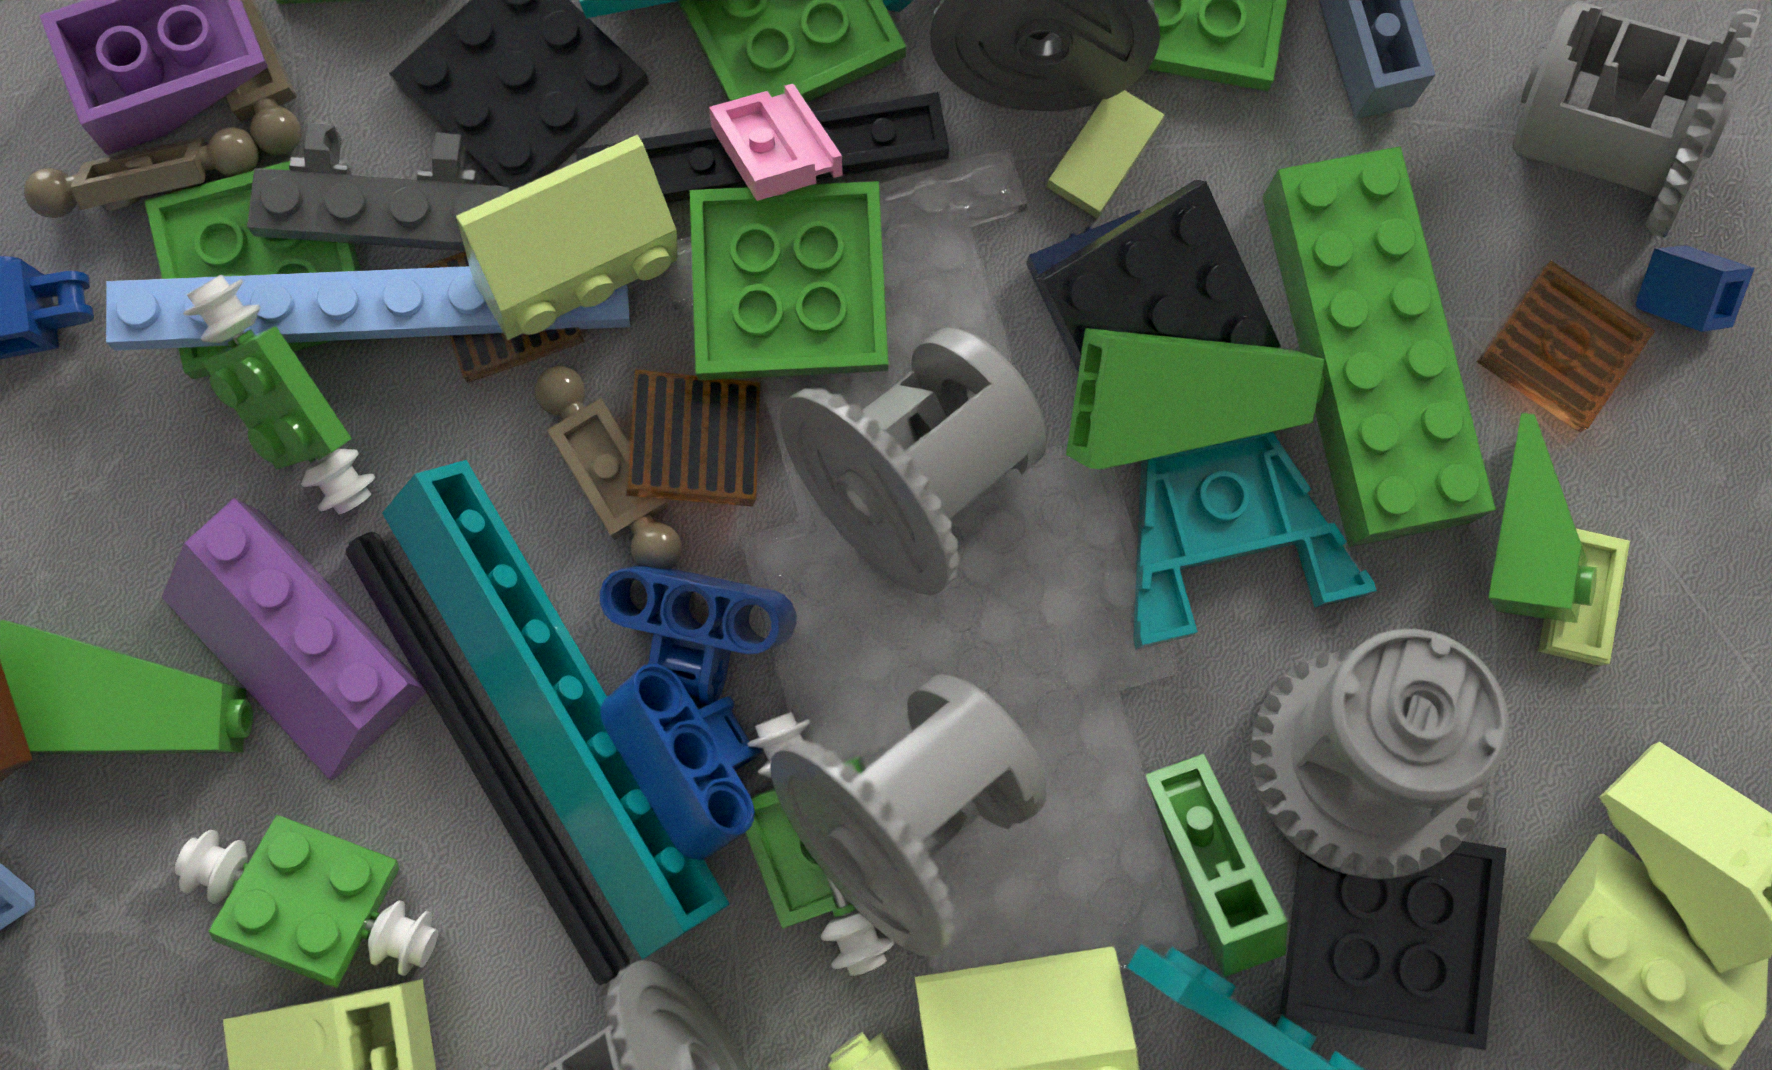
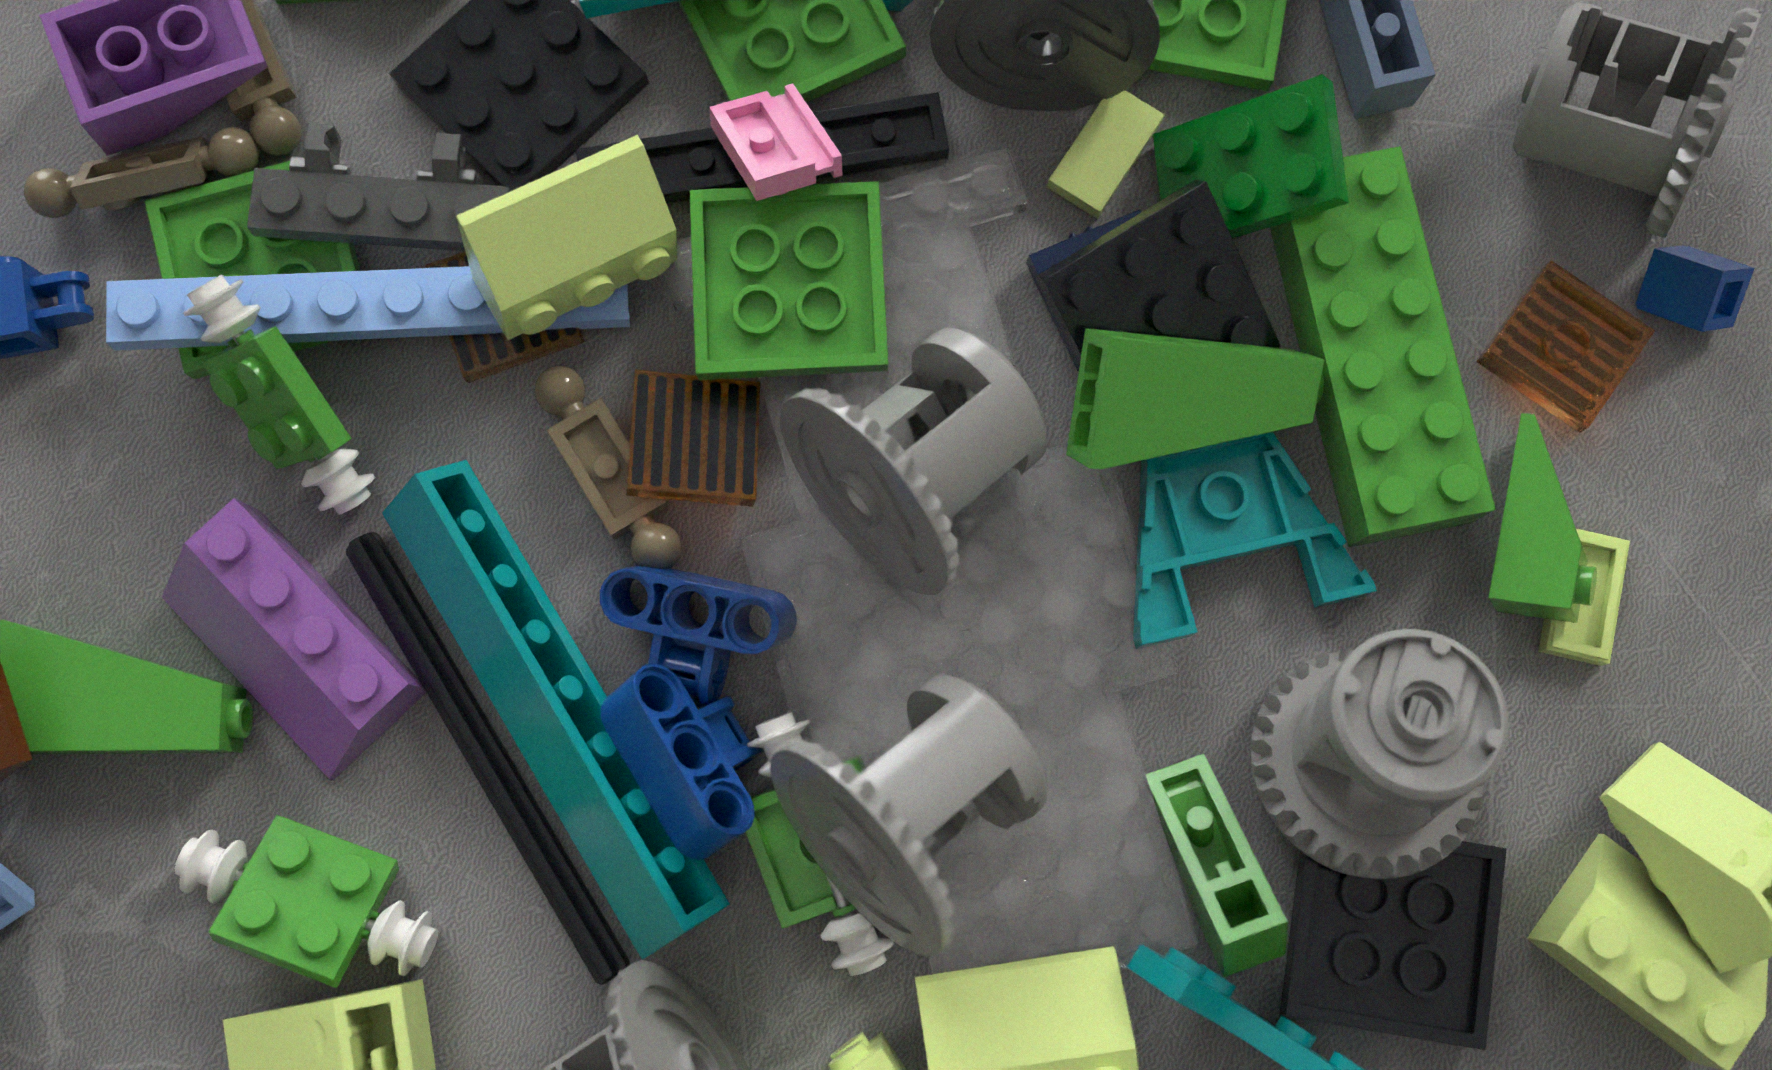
none -> green plate [1153,74,1349,239]

